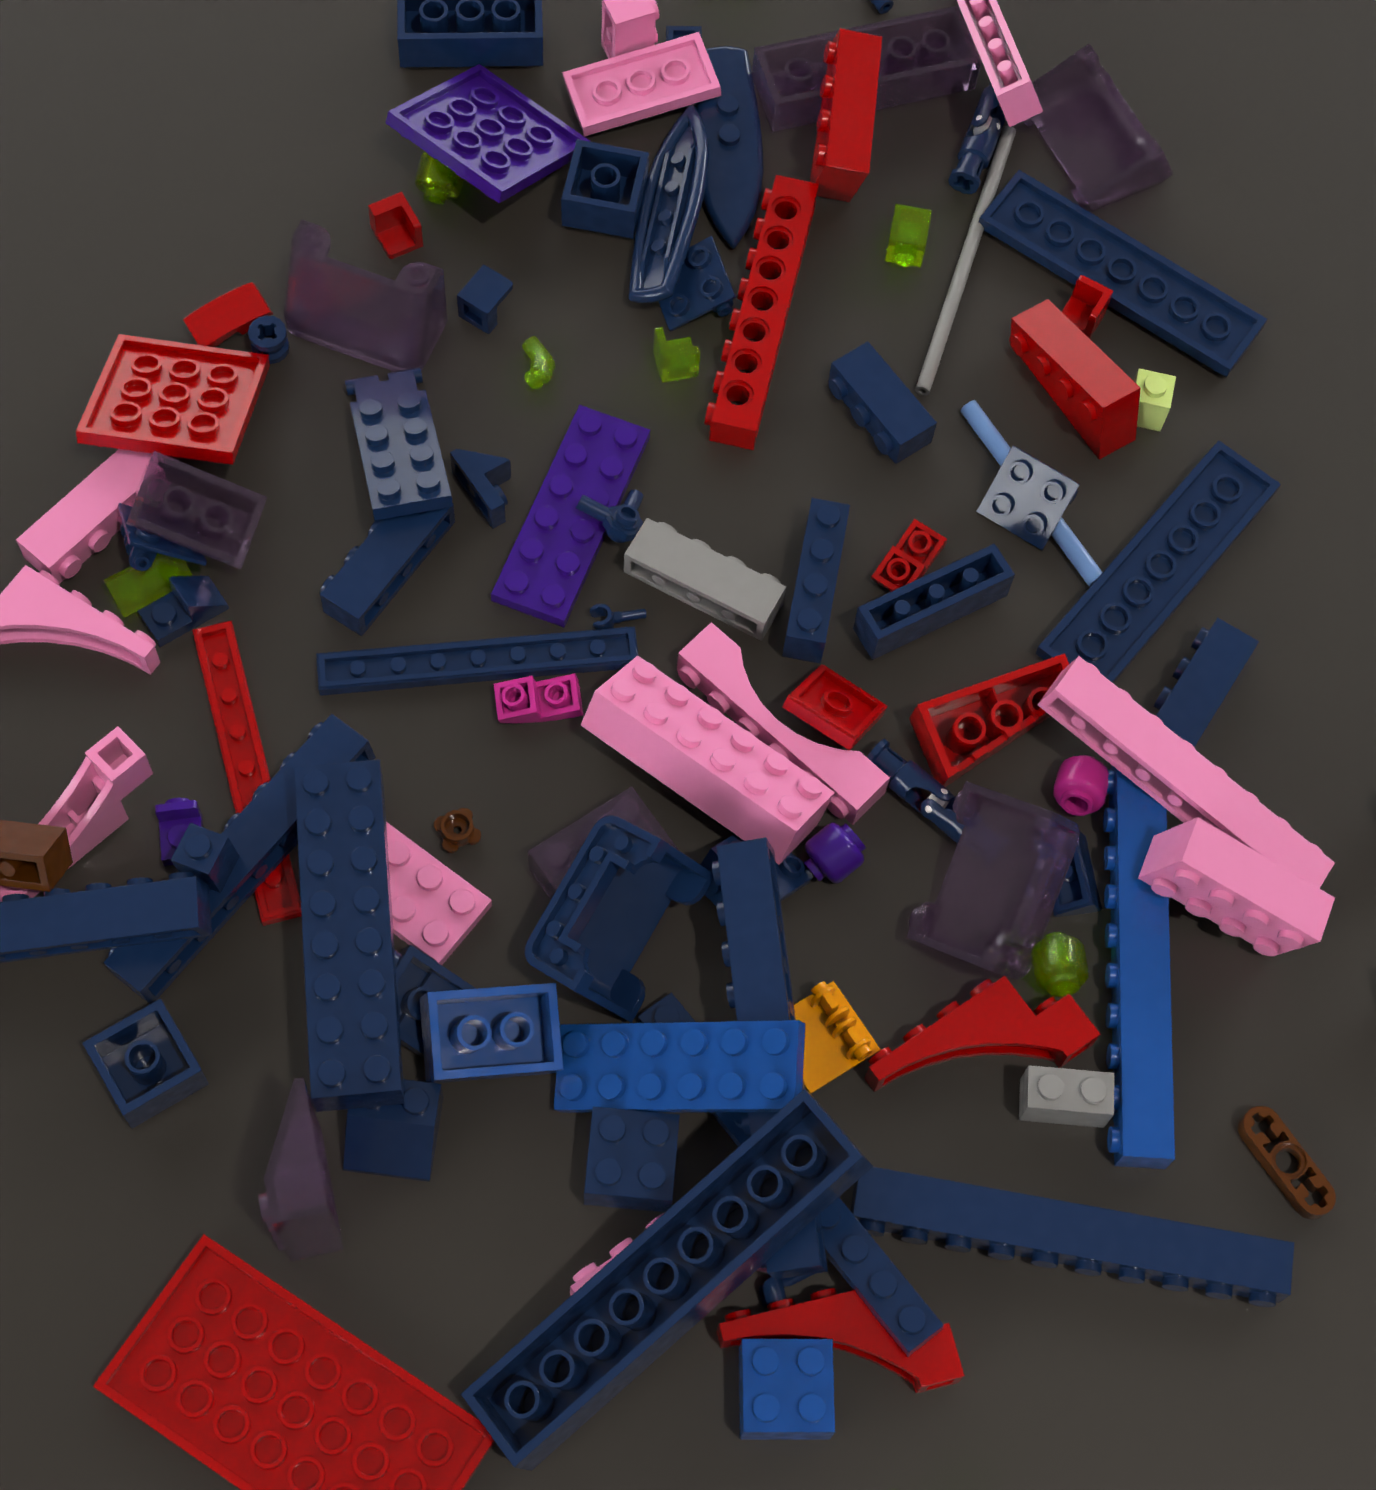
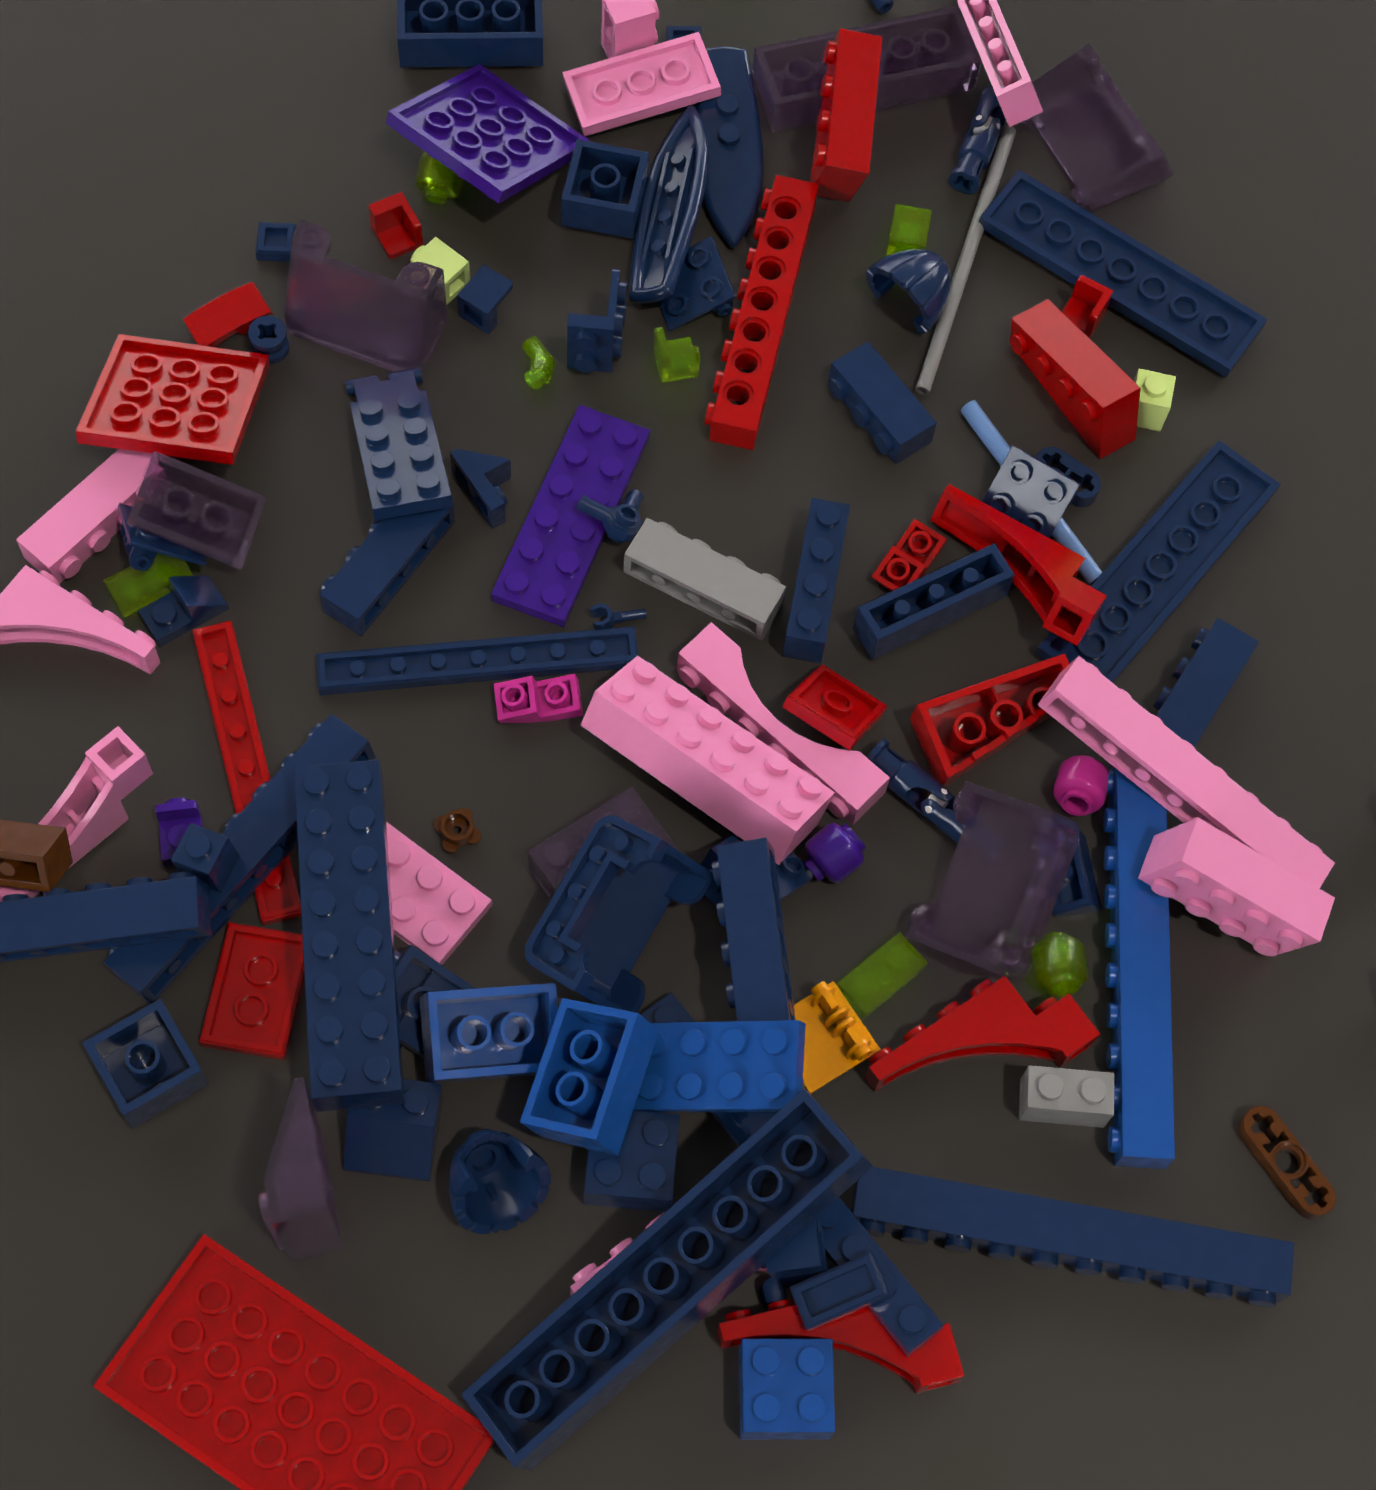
none -> red tile [199,922,305,1060]
none -> dark blue tile [256,222,297,262]
none -> yellowish green brick [410,236,470,306]
none -> dark blue hair [448,1129,551,1234]
none -> blue brick [520,998,659,1156]
none -> dark blue bracket [567,269,627,373]
none -> dark blue tile [790,1252,891,1331]
none -> clear neon green plate [837,932,928,1018]
none -> dark blue hair [866,249,951,334]
none -> red arch [930,484,1107,646]
none -> dark blue beam [1036,447,1101,507]

